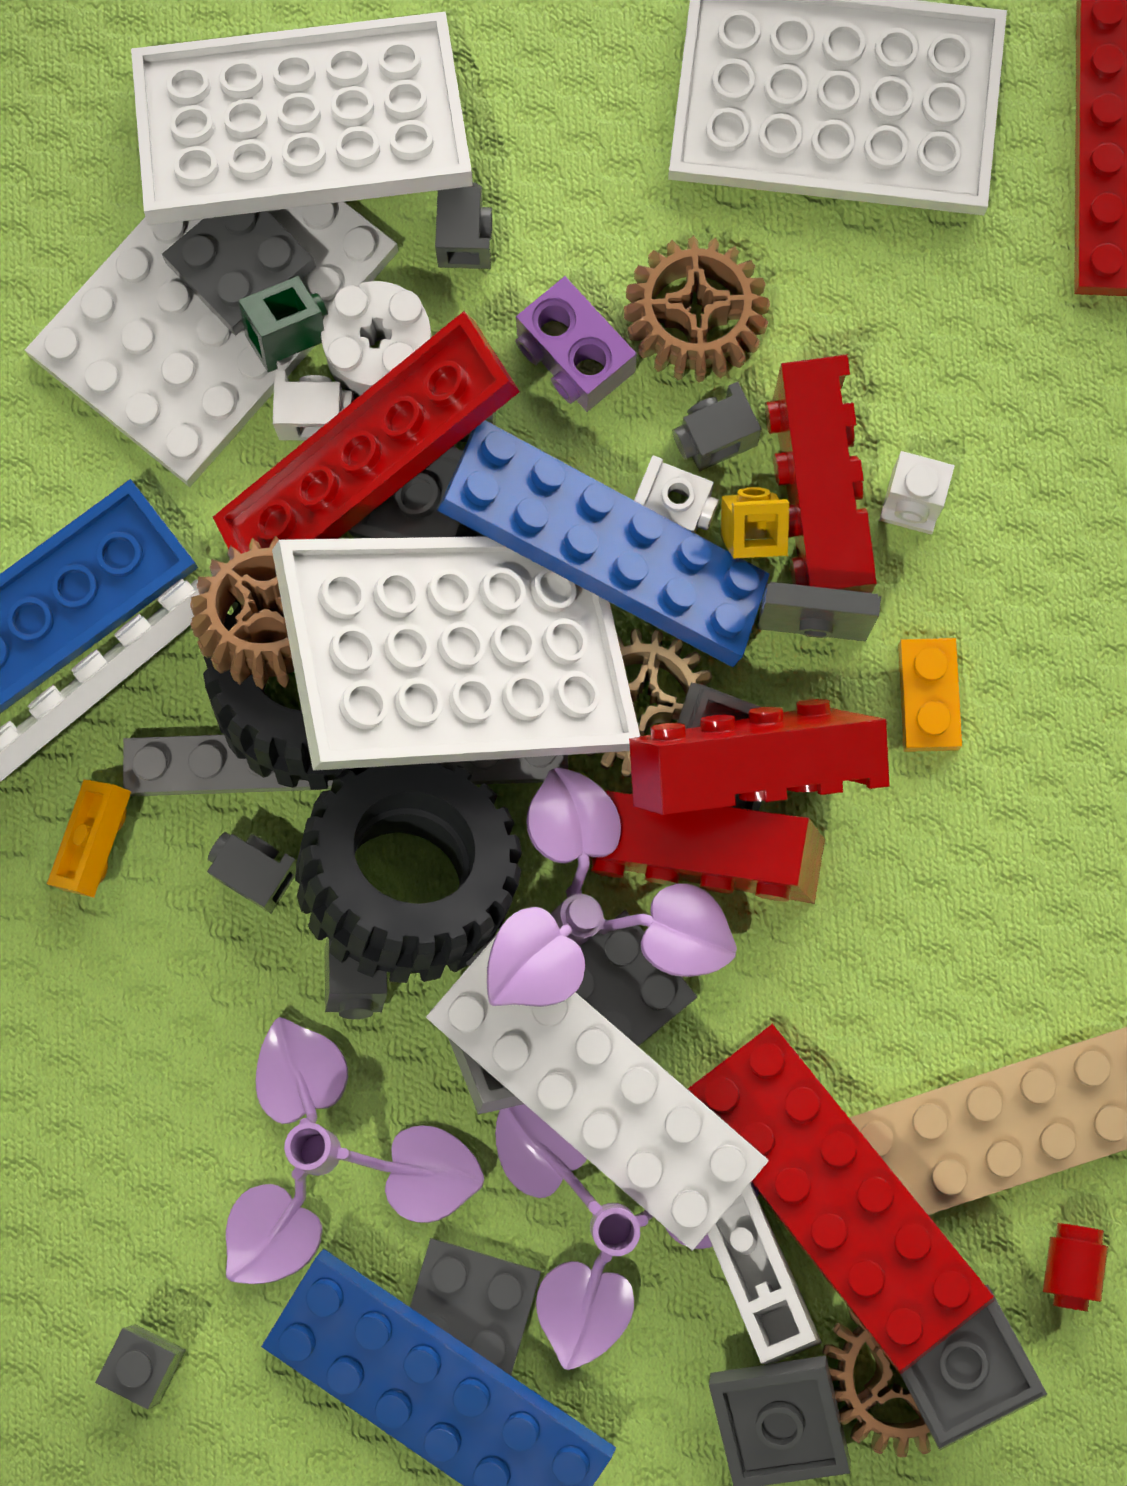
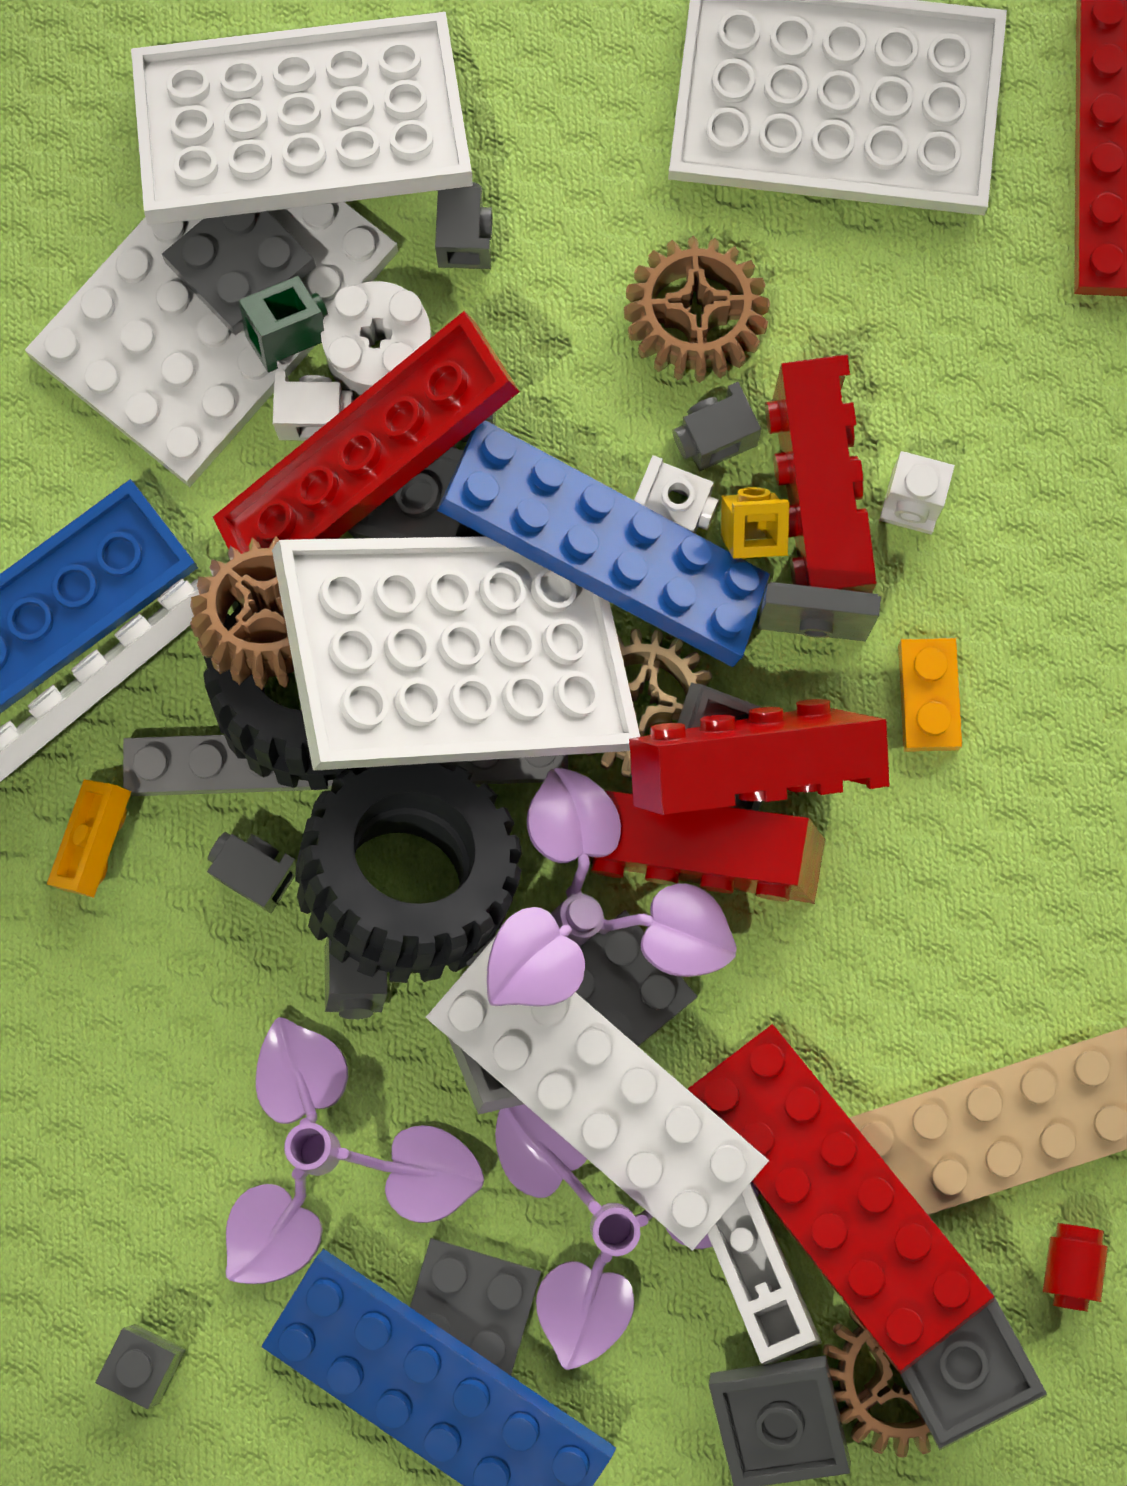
medium lavender brick [515,276,637,412] -> none

